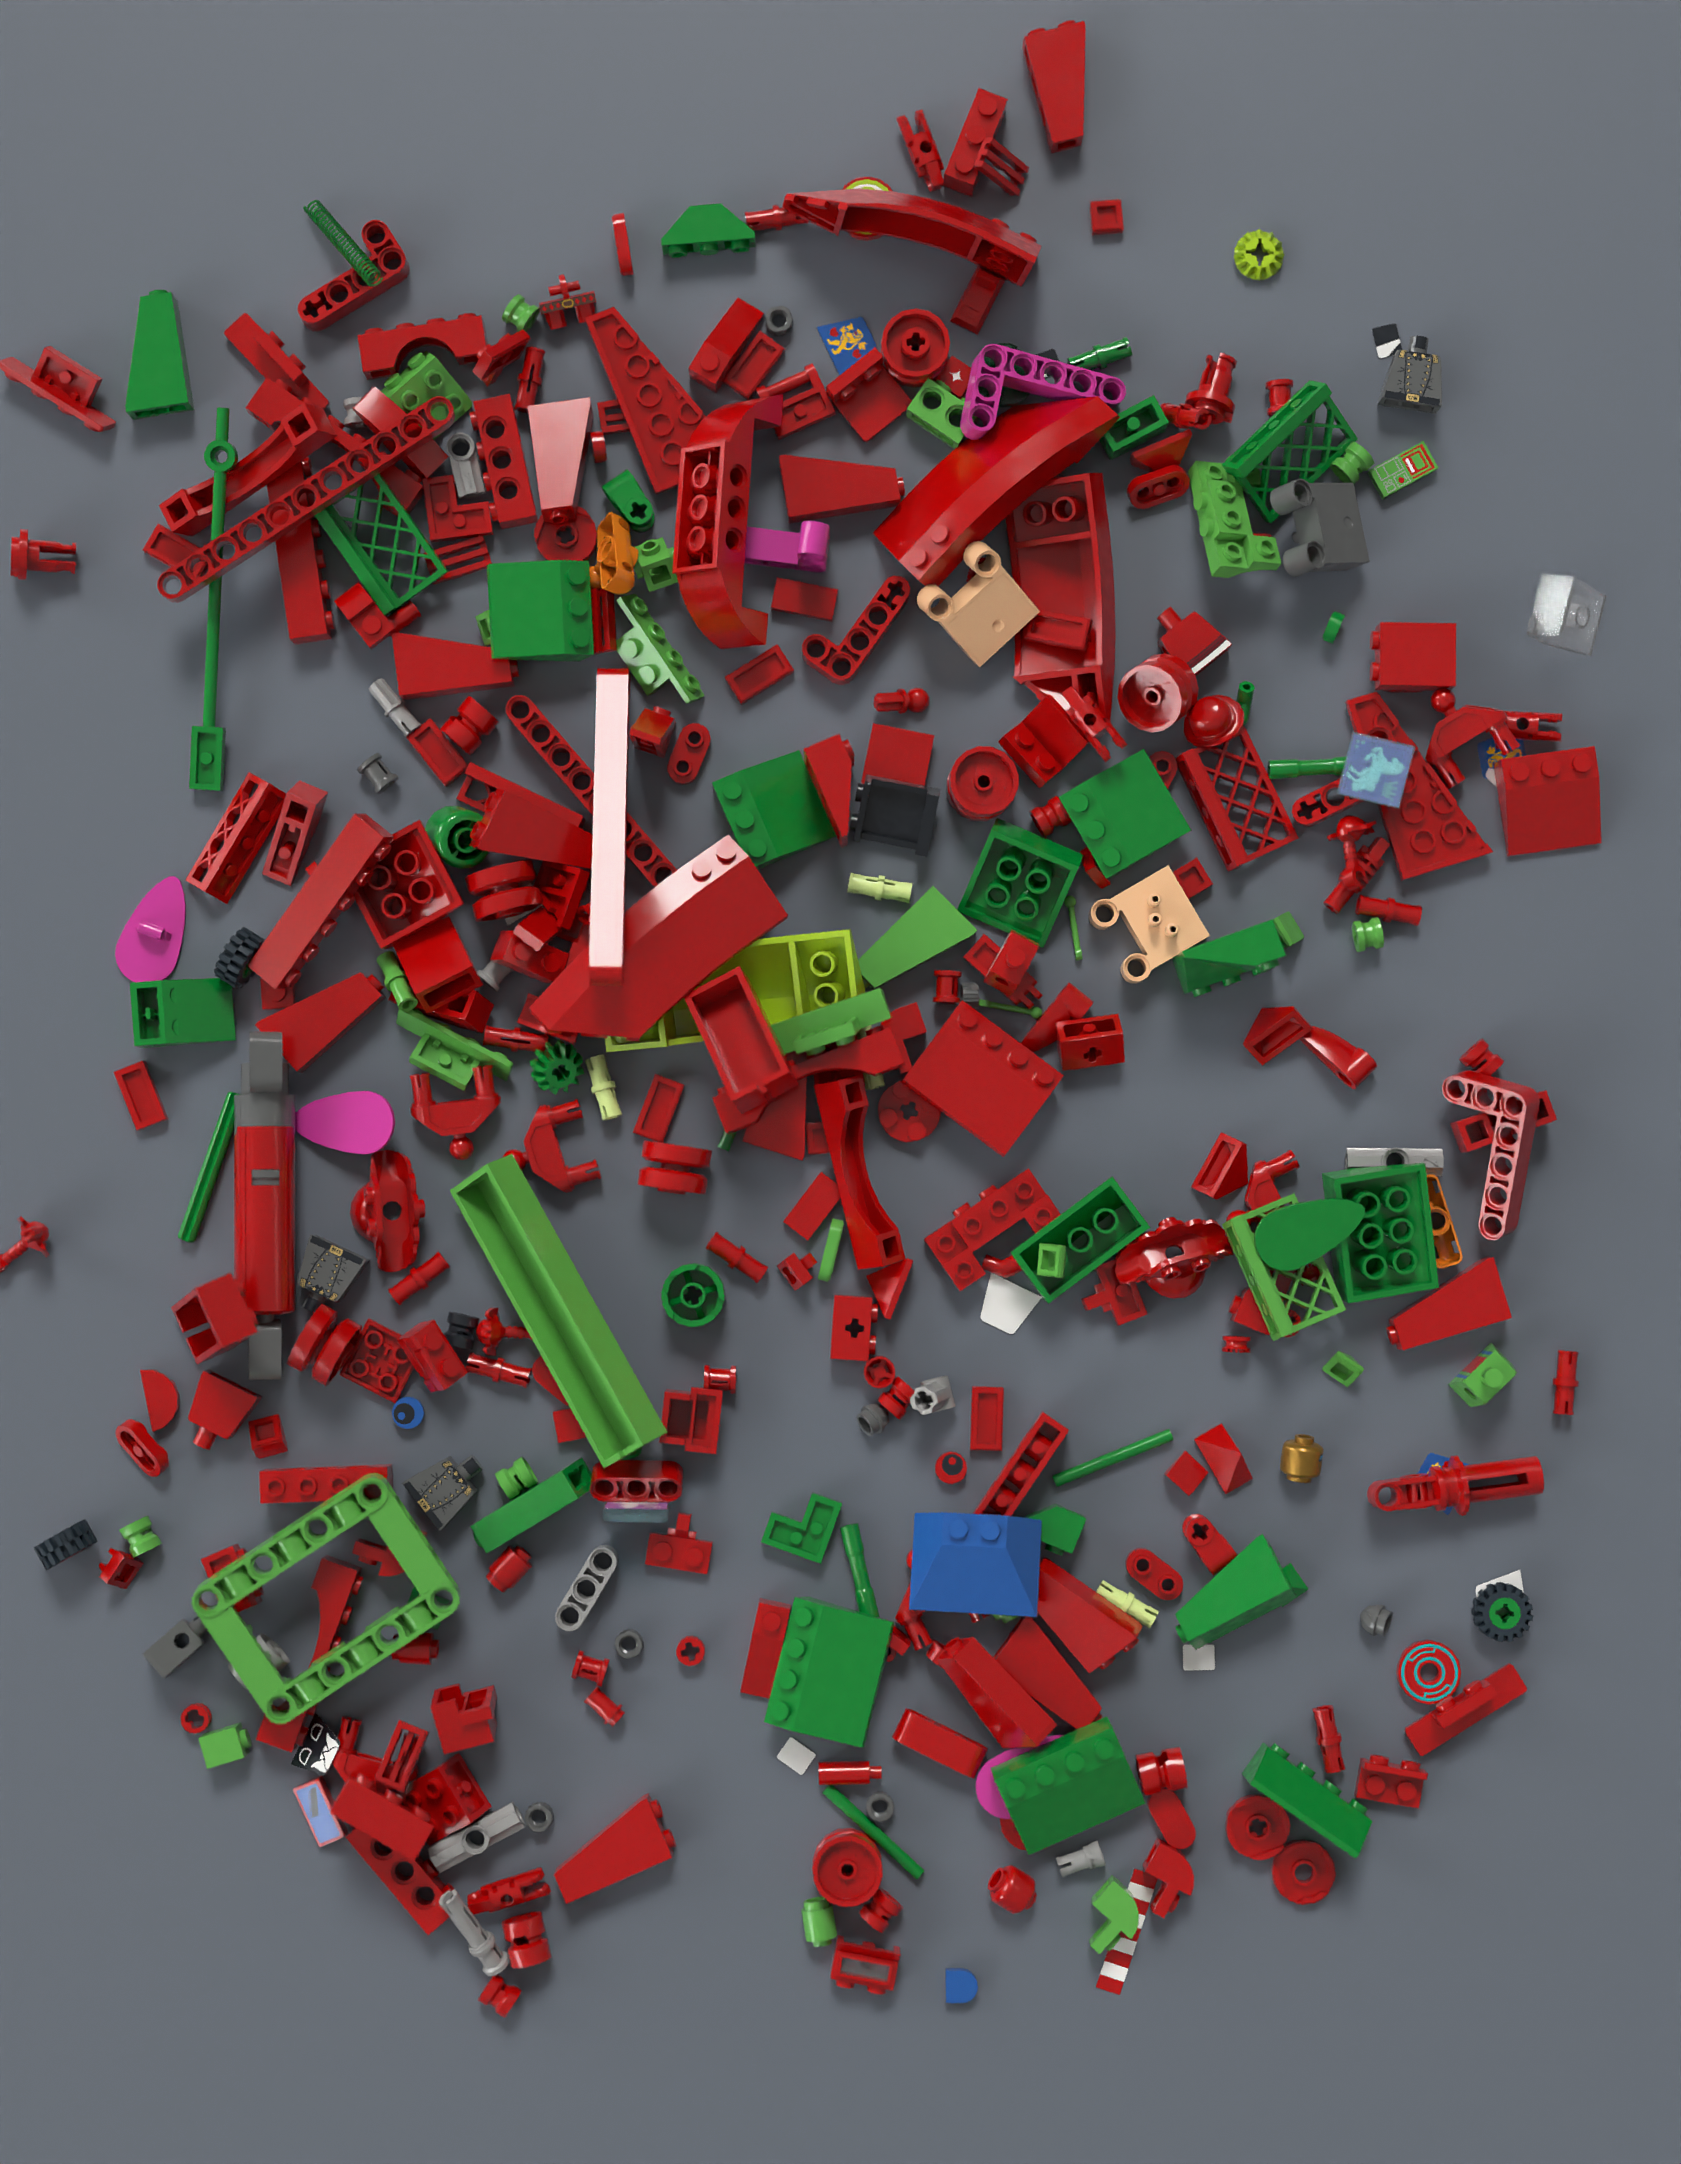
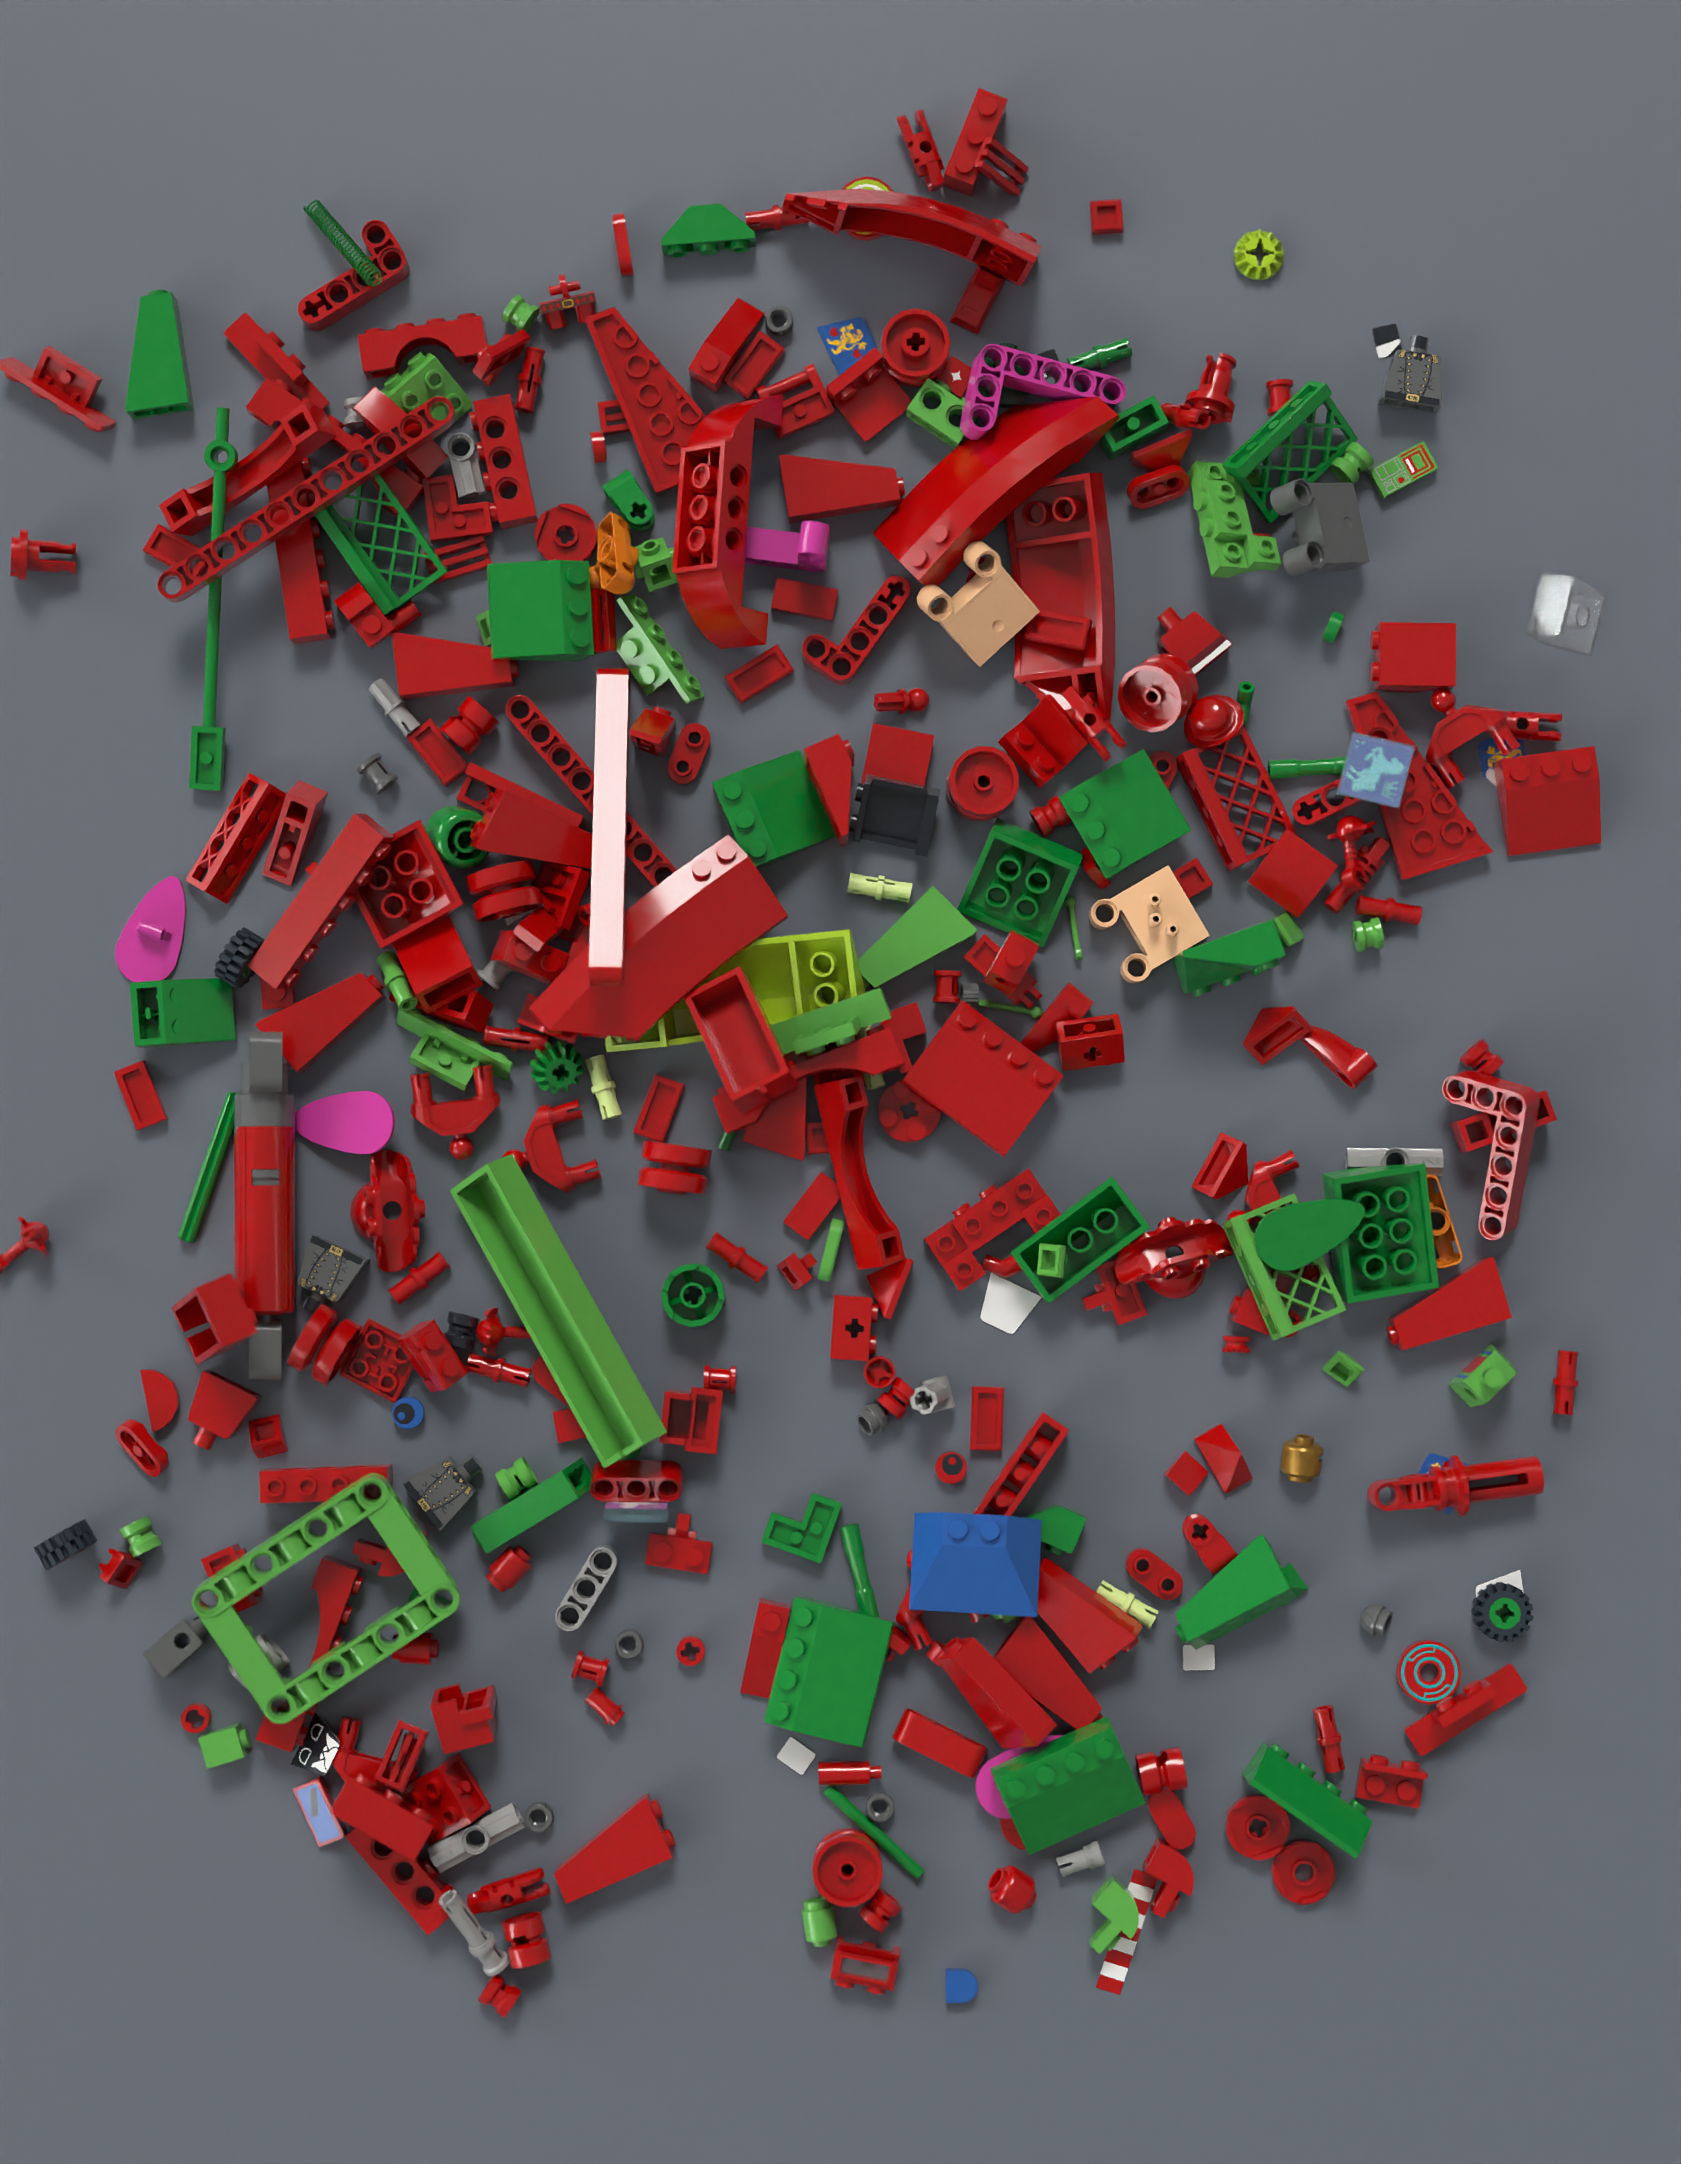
slope [528,397,594,524] -> none
red slope [1022,20,1086,154] -> none
green bar [1052,1429,1174,1488] -> none
none -> red slope [1247,829,1338,919]

